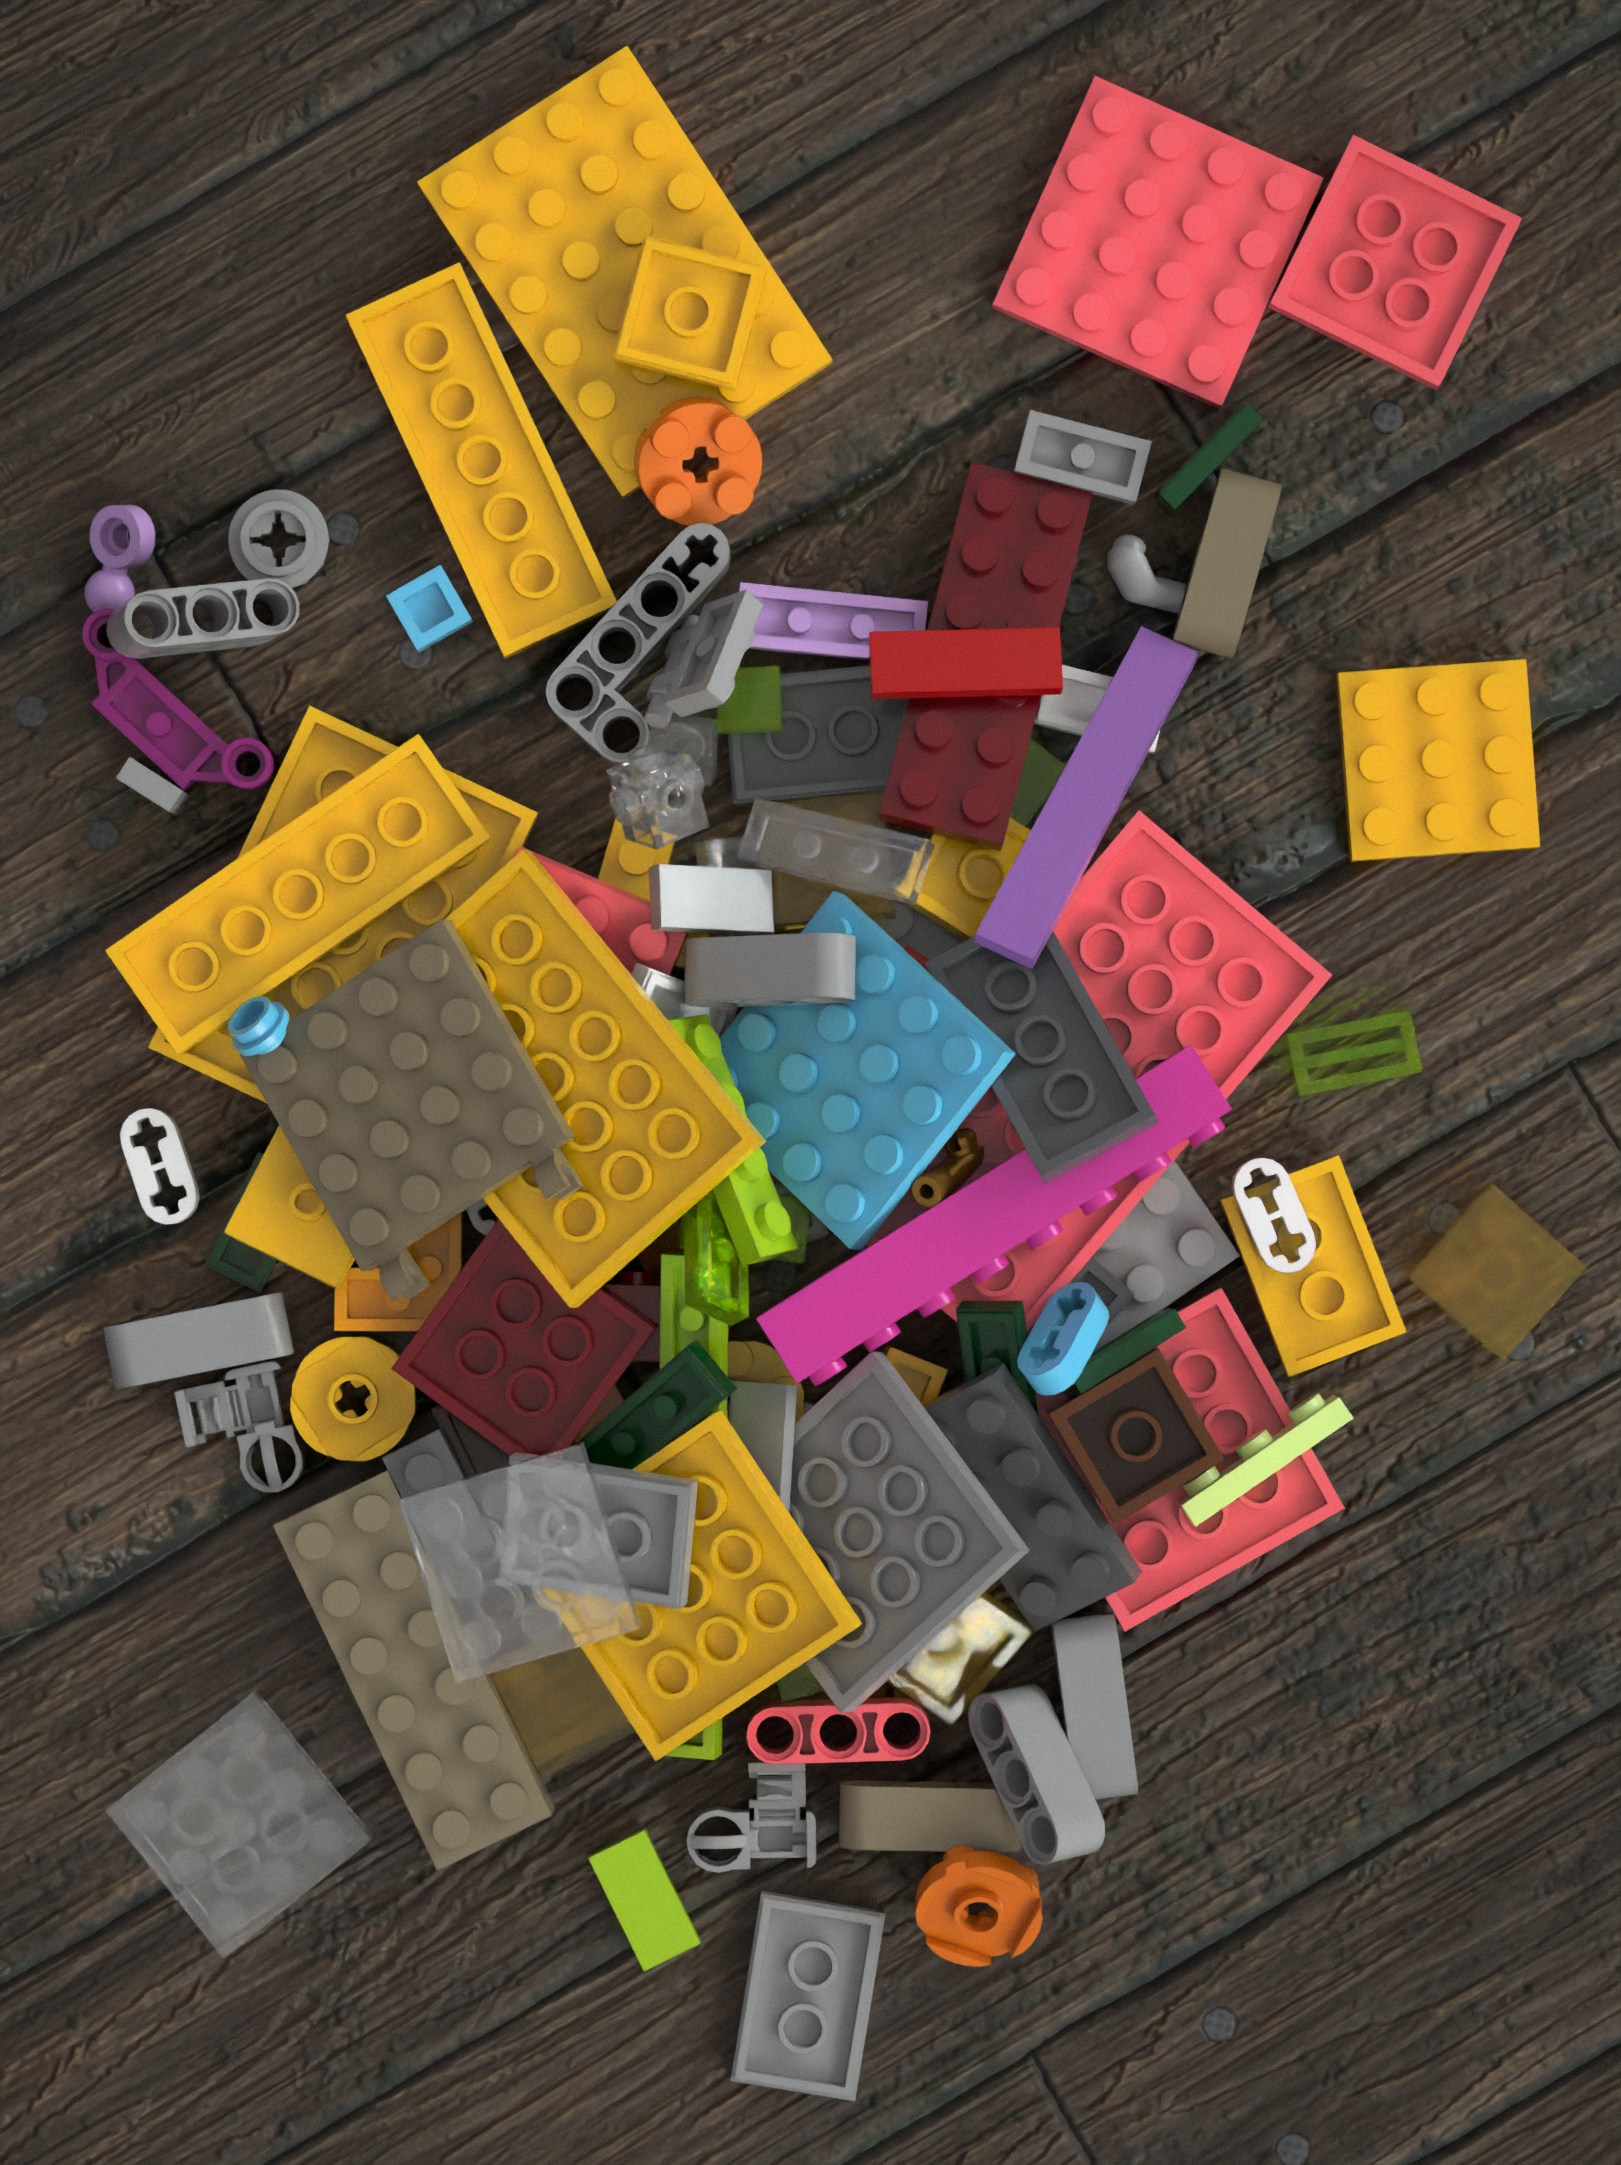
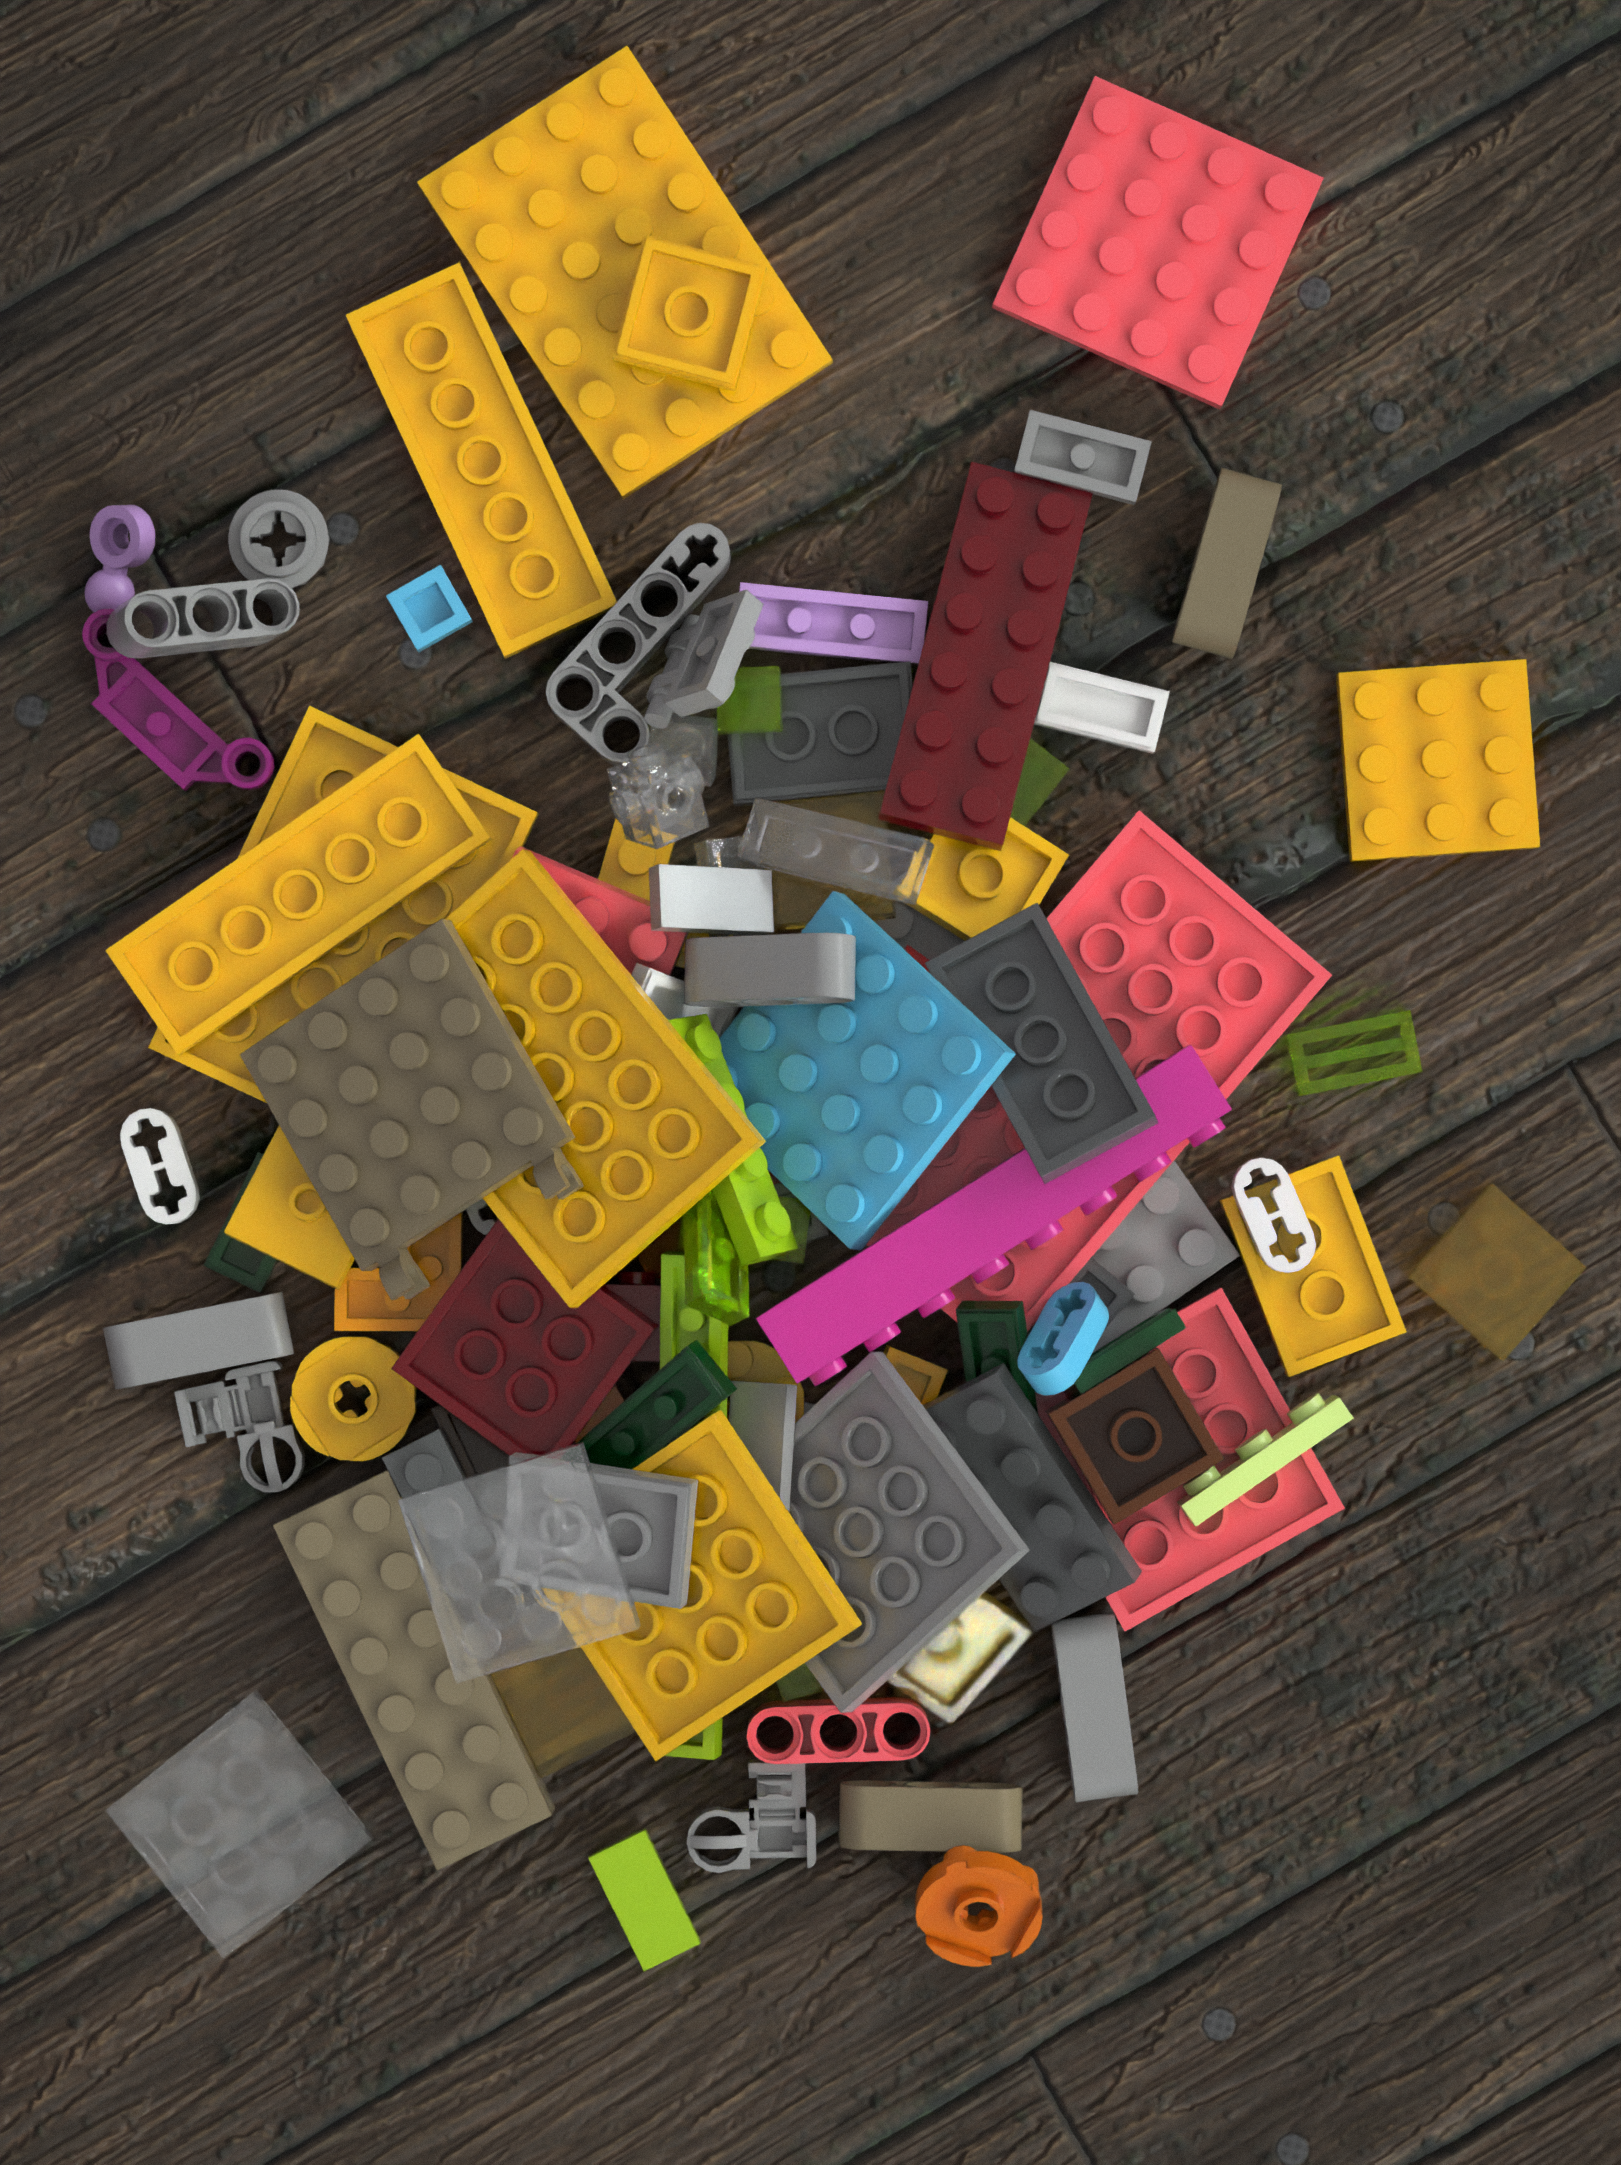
light grey tile [116,757,190,816] -> none
medium azure plate [228,996,289,1056] -> none
orange plate [634,397,762,526] -> none
light grey tile [731,1891,886,2101] -> none
red tile [868,627,1063,699] -> none
pearl gold arm [912,1128,984,1207] -> none
light grey beam [968,1684,1105,1865] -> none
medium lavender tile [974,626,1198,969] -> none
light grey arm [1107,534,1187,614] -> none
dark green tile [1155,404,1263,517] -> none
coral plate [1268,135,1522,390] -> none

